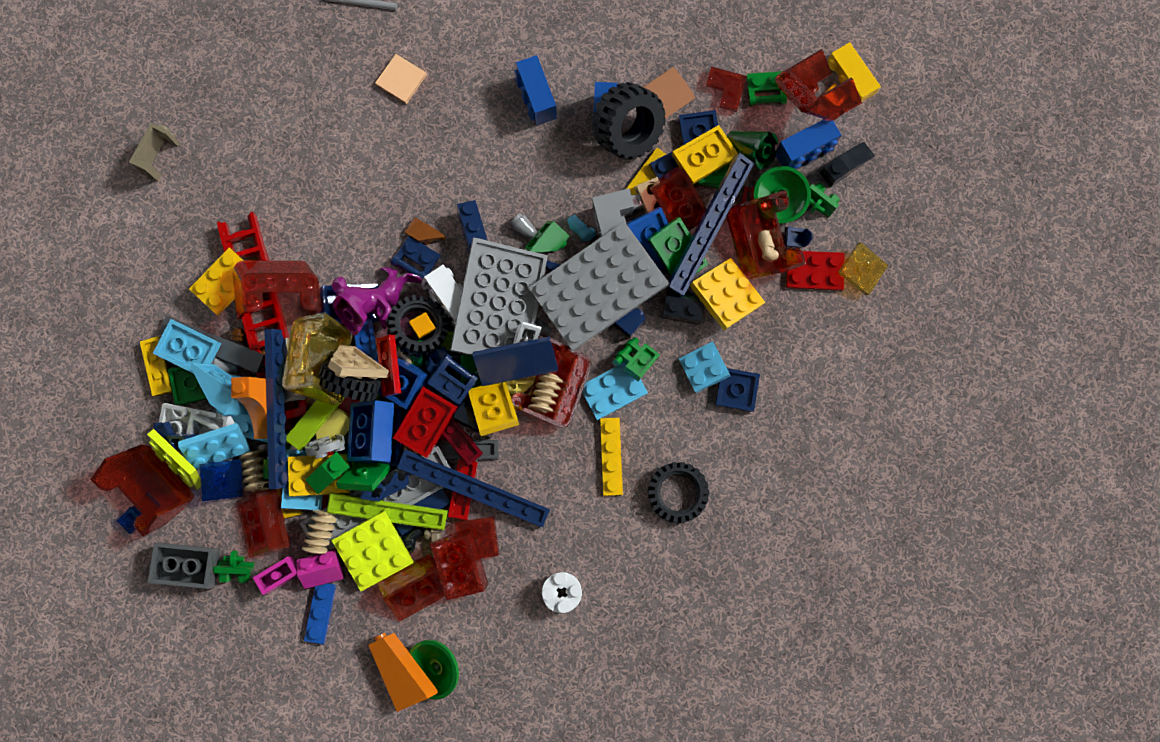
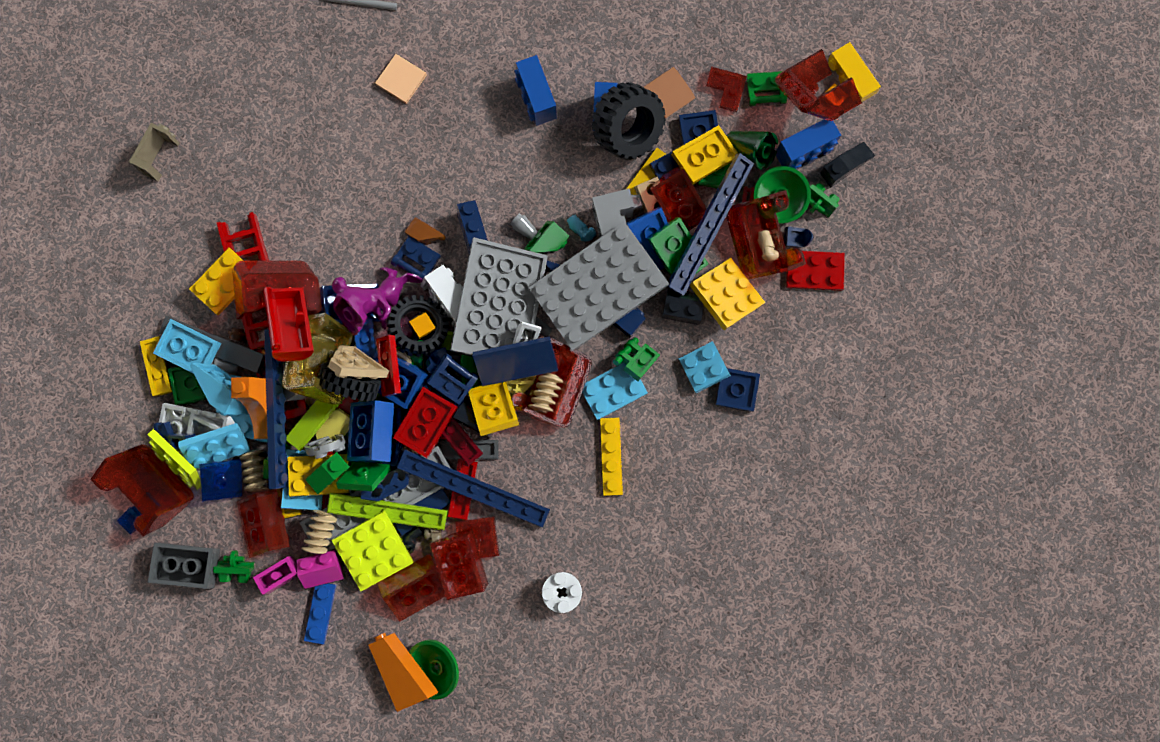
black tyre [648,462,709,523] -> none
clear yellow plate [838,242,889,296] -> none
none -> red container [263,287,314,362]

